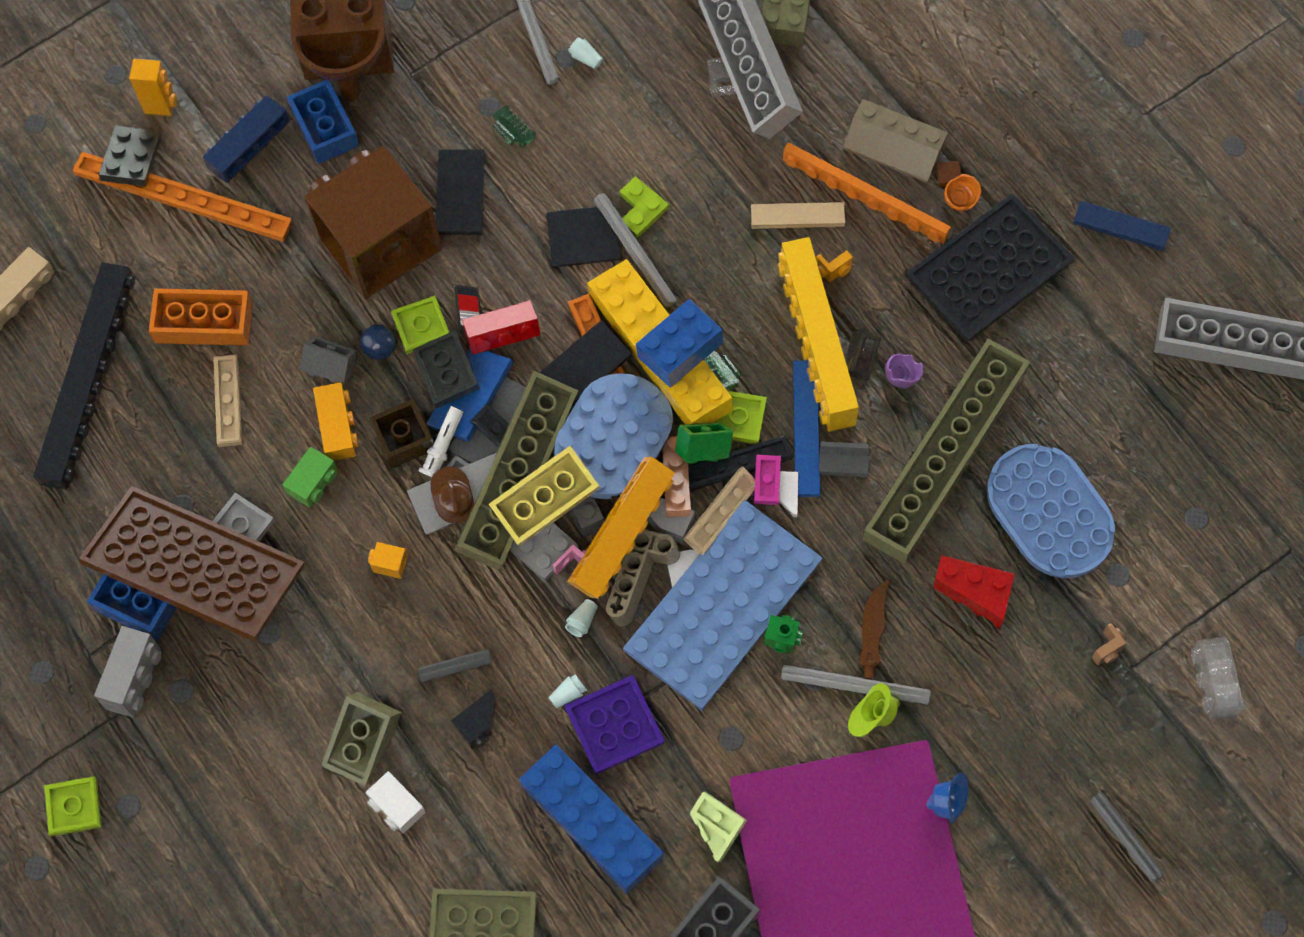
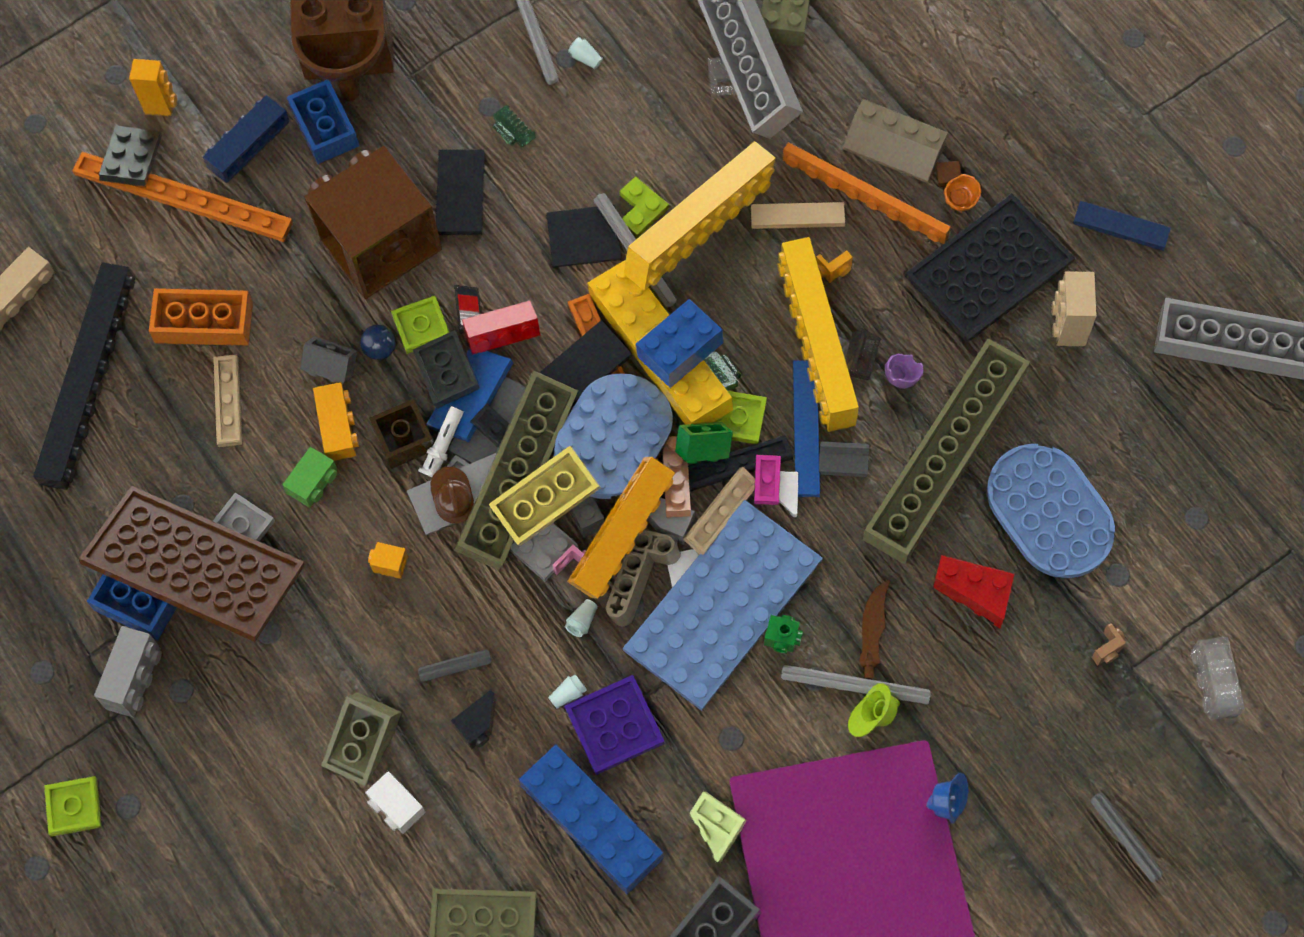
none -> yellow brick [624,141,776,291]
none -> tan brick [1051,272,1096,346]

